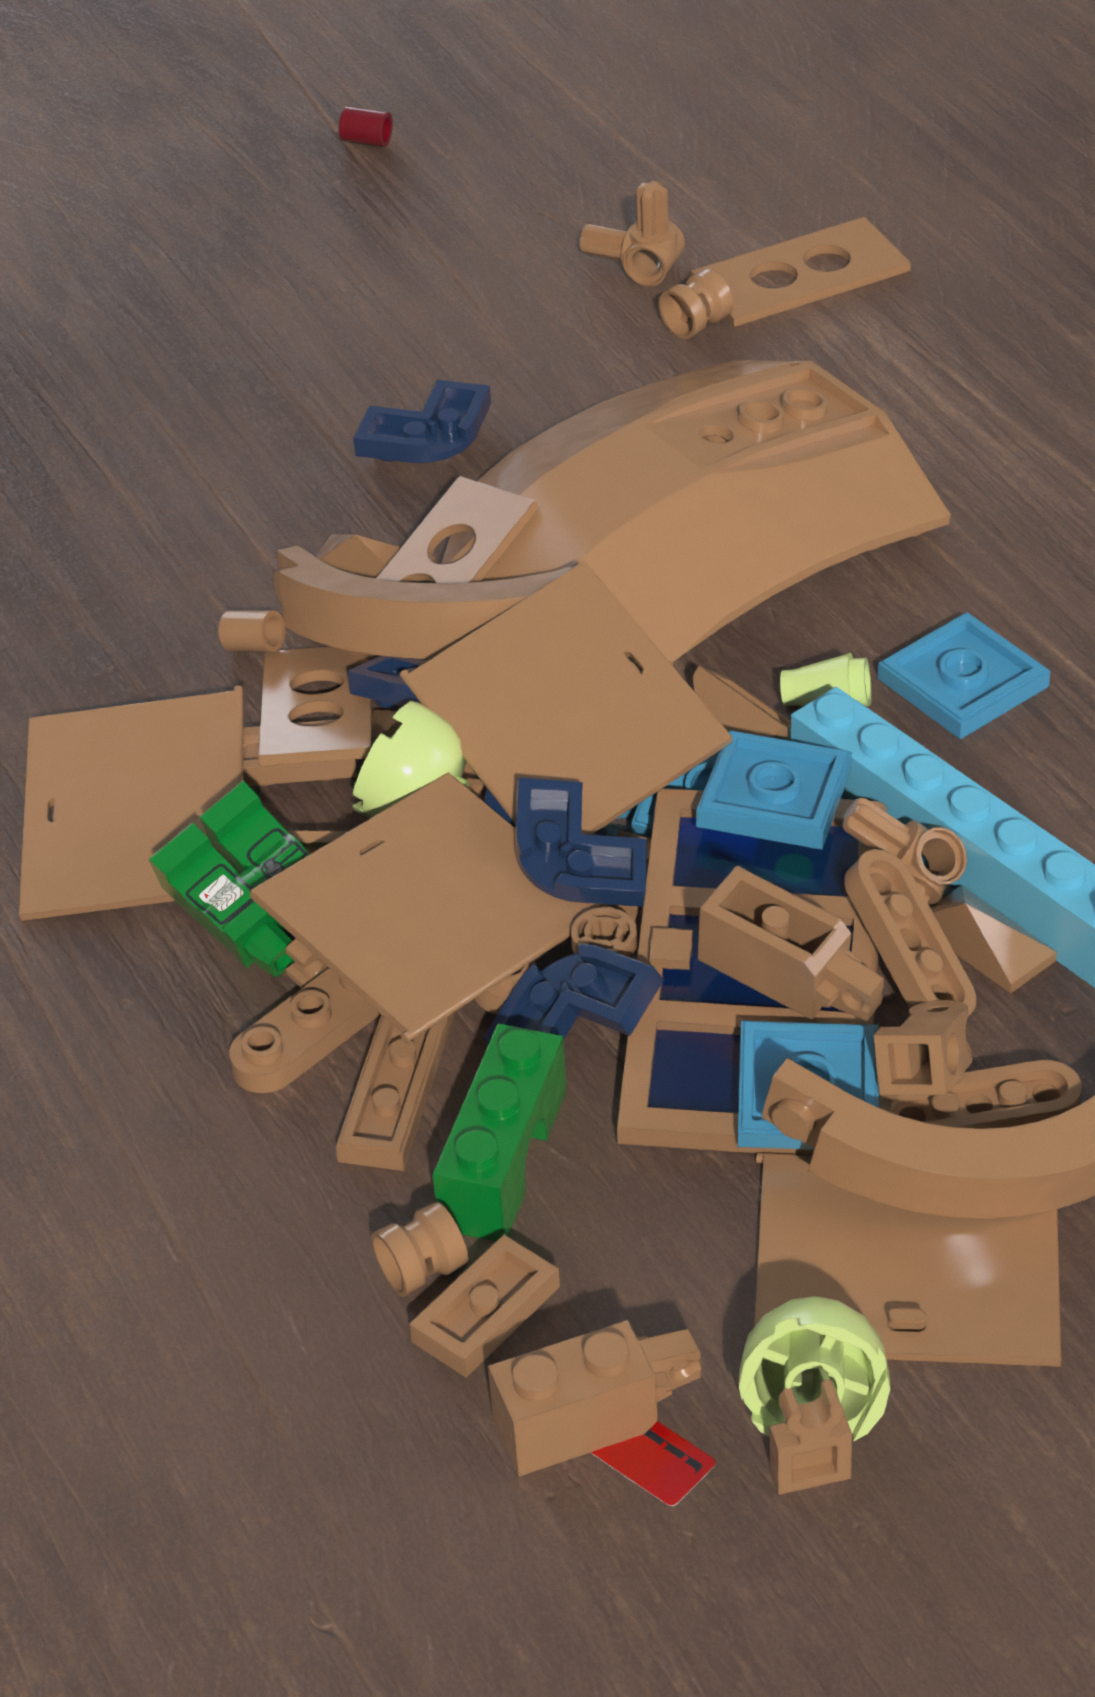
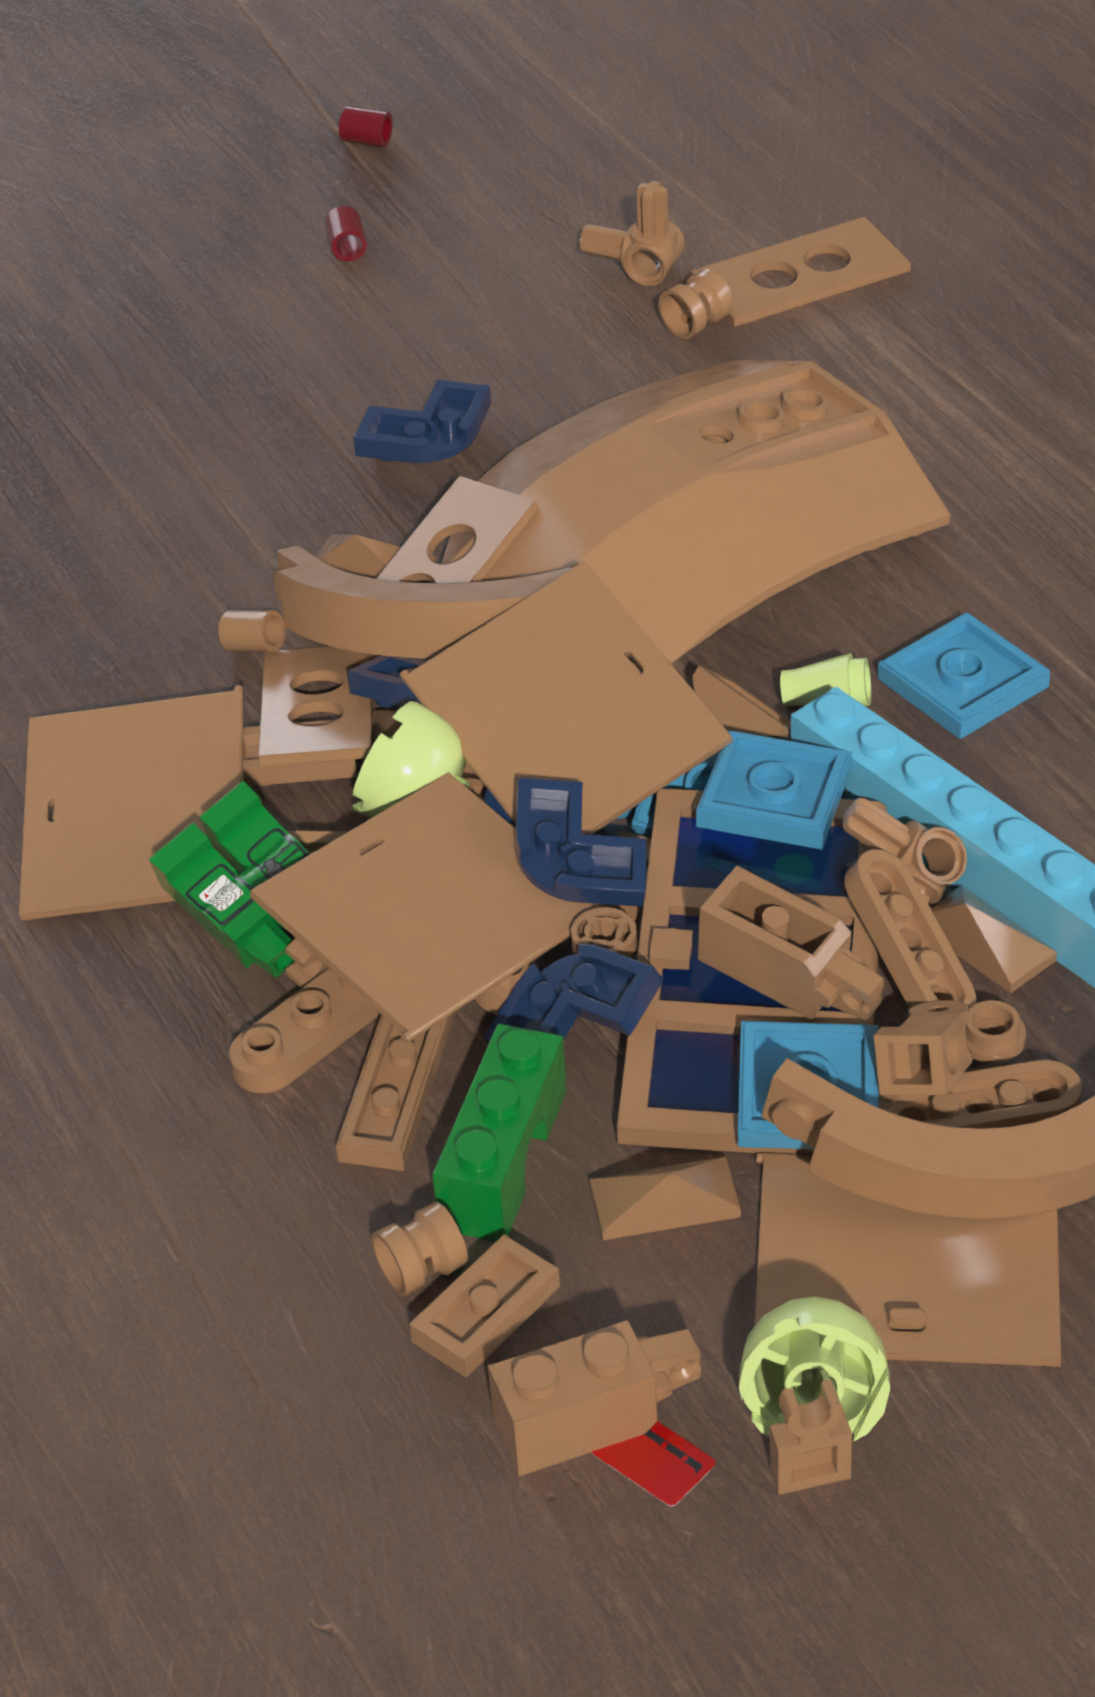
none -> dark red hinge [325,206,367,262]
none -> medium nougat slope [589,1156,741,1241]
none -> medium nougat plate [966,1000,1026,1063]

